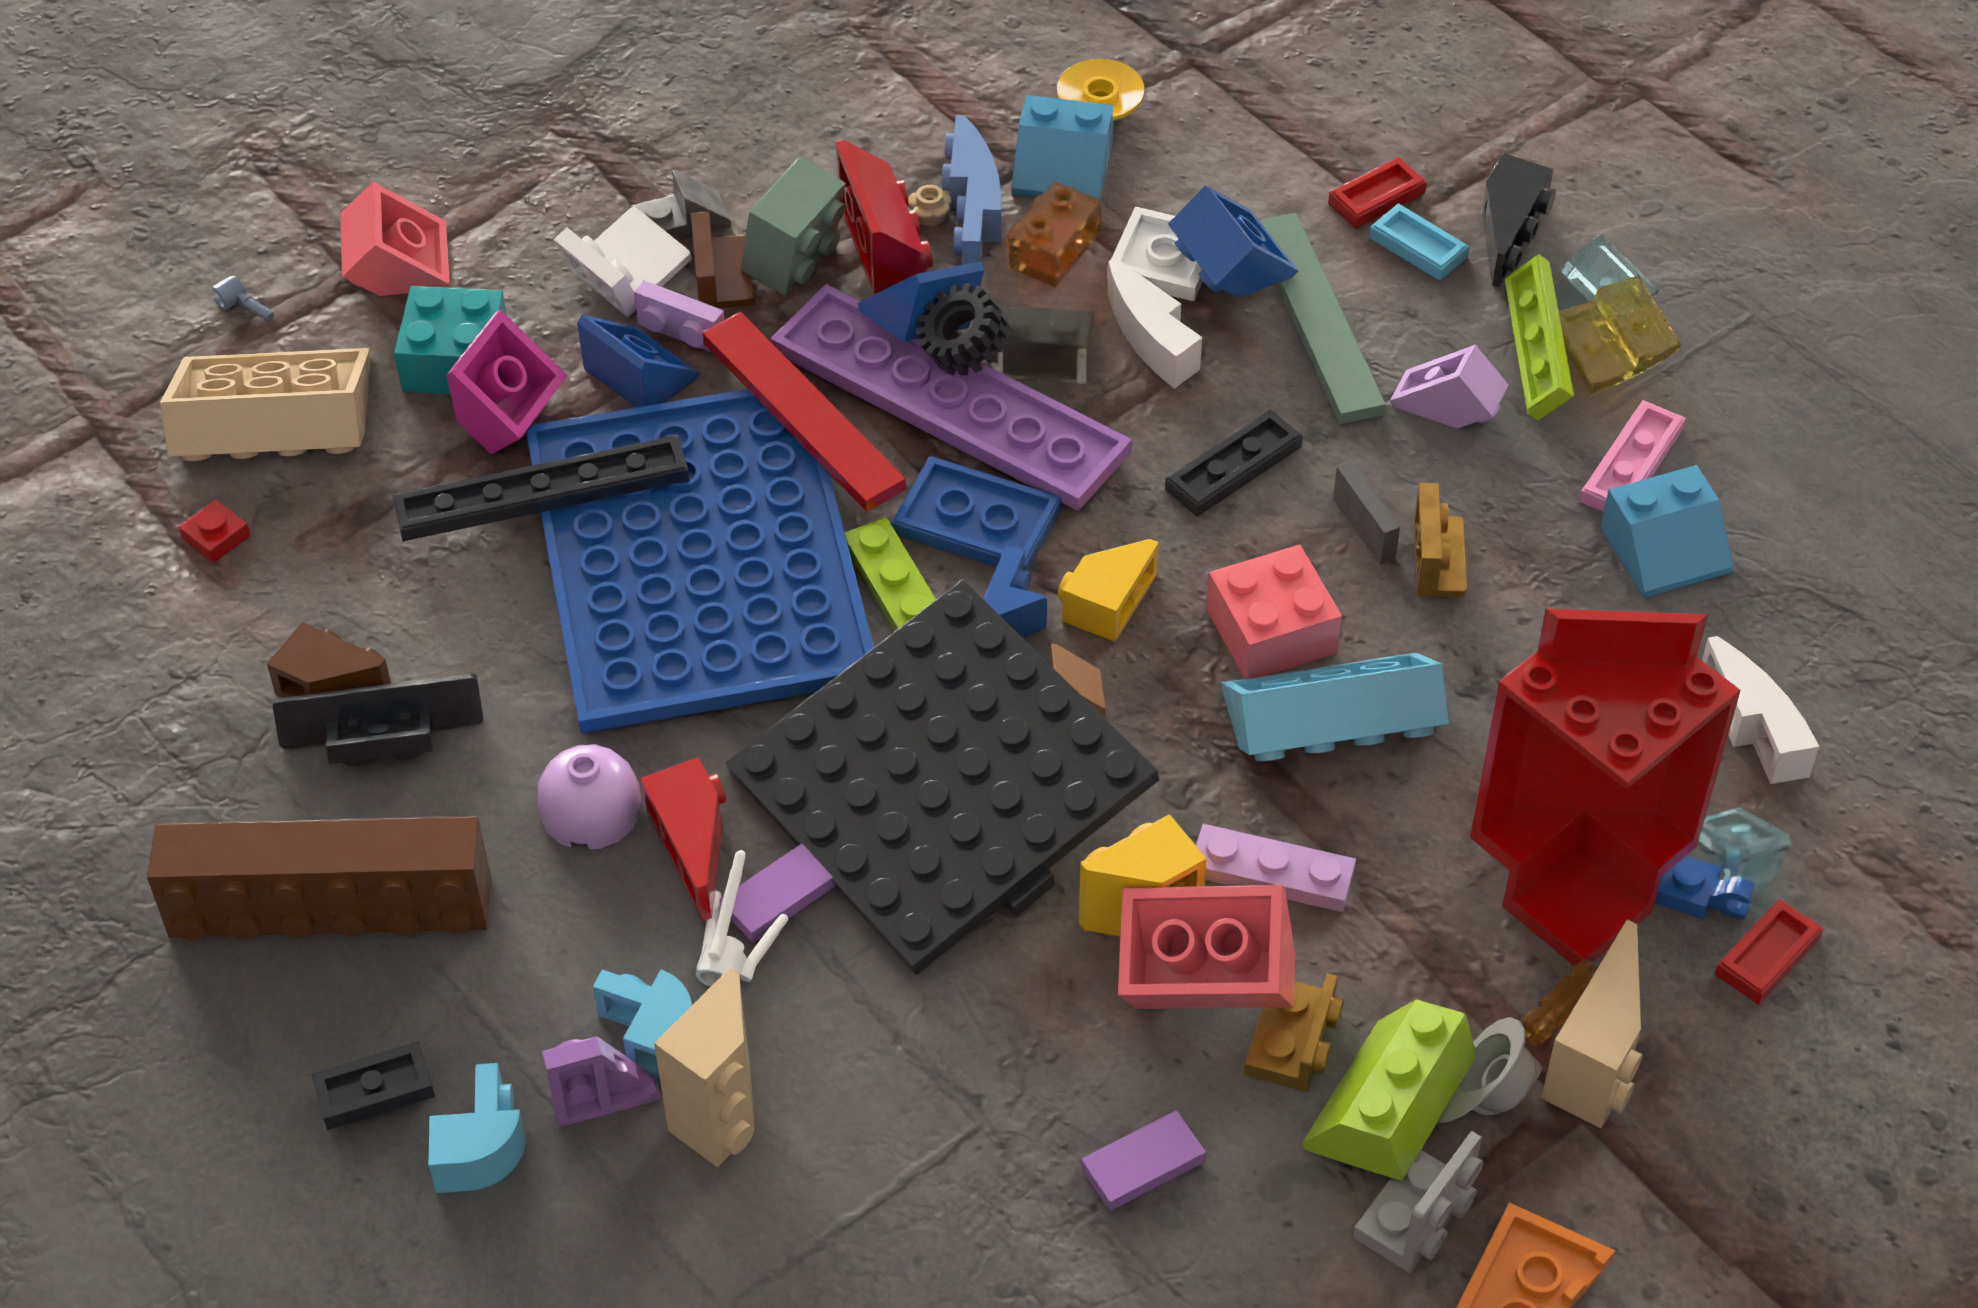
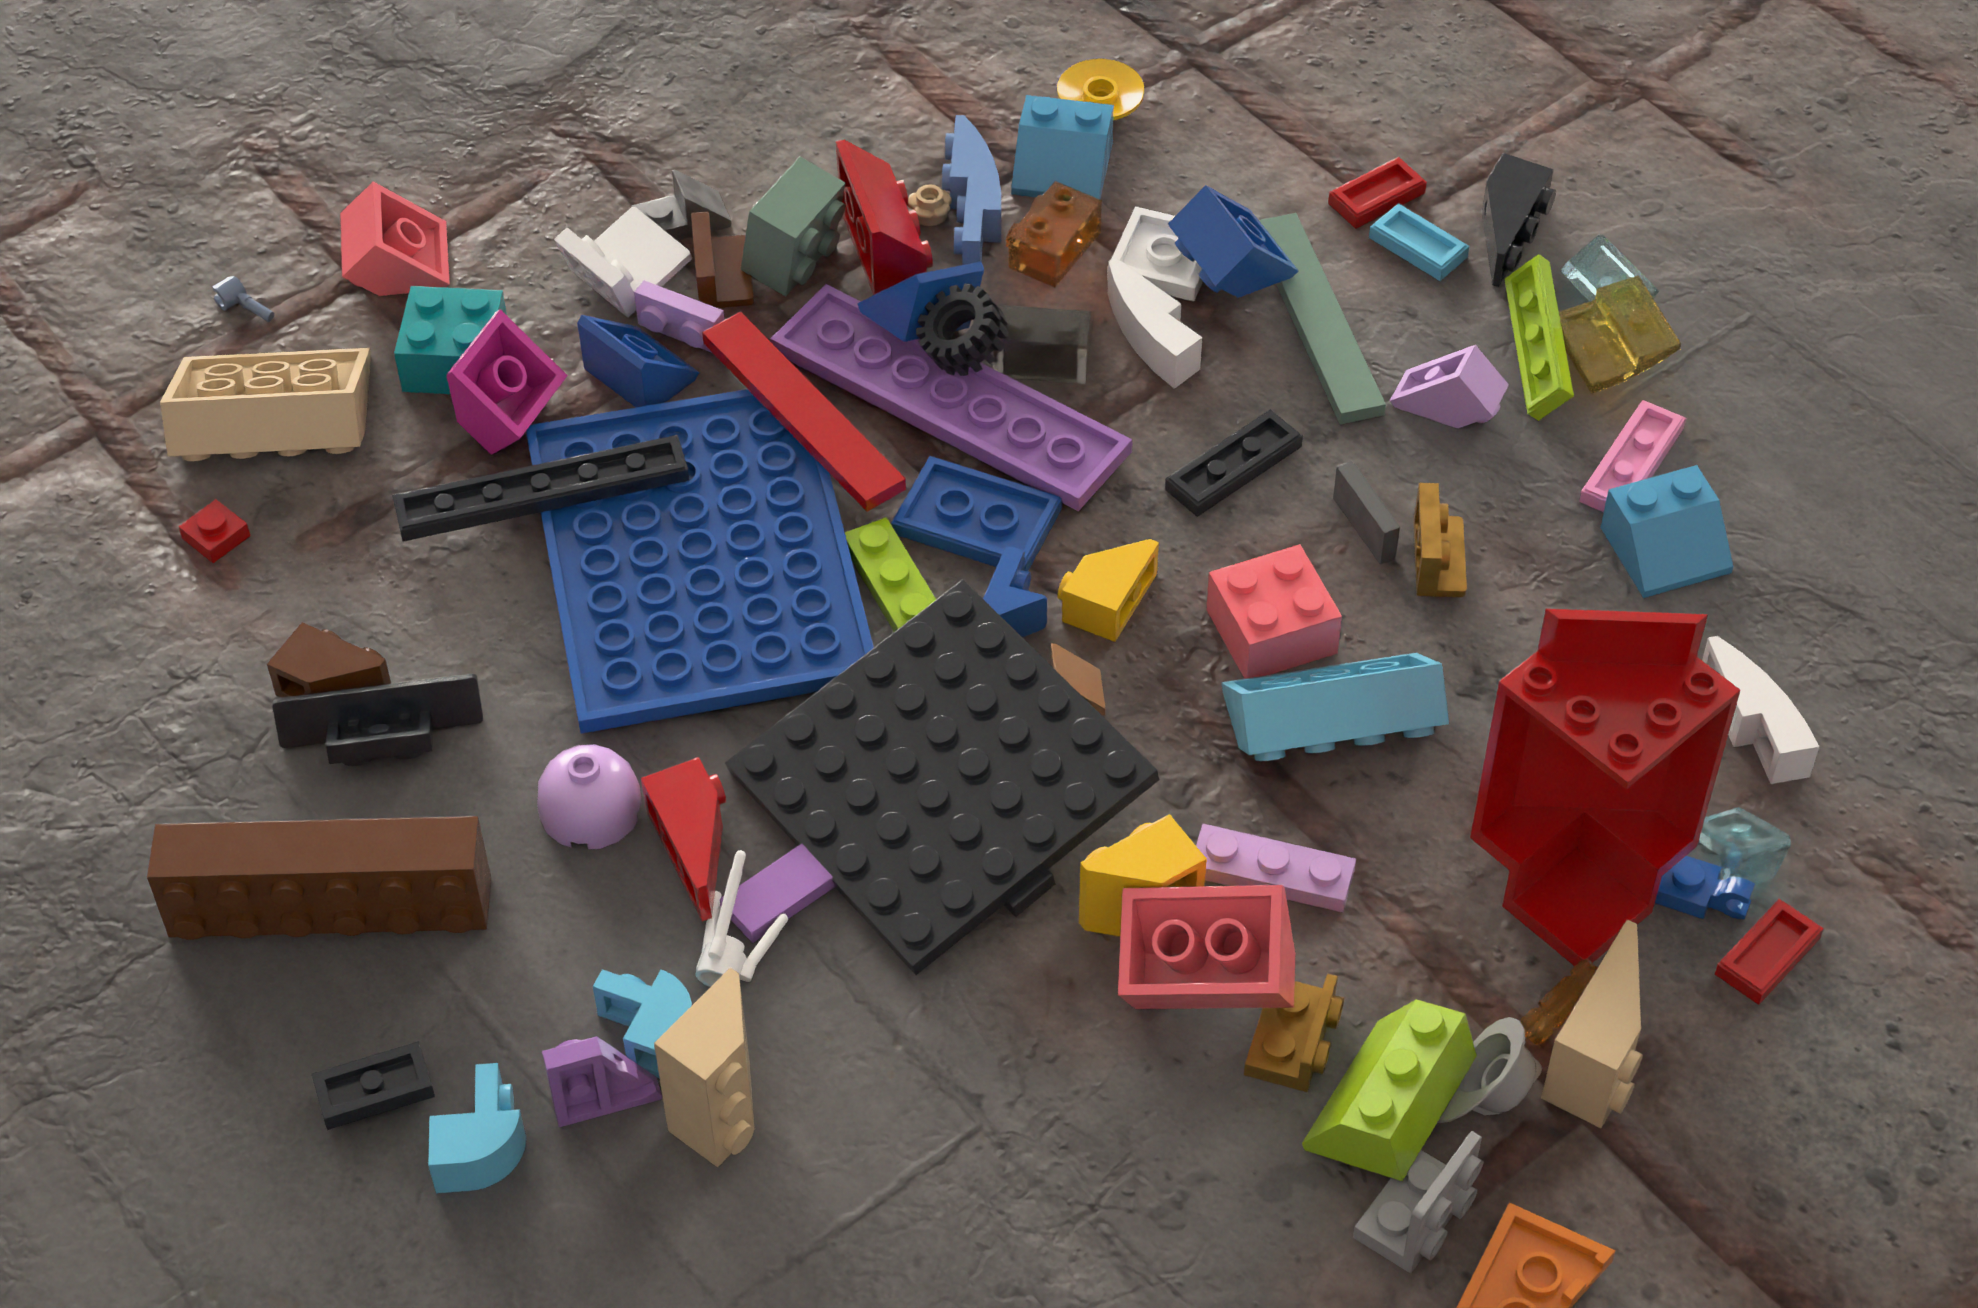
medium lavender tile [1081,1110,1206,1212] -> none

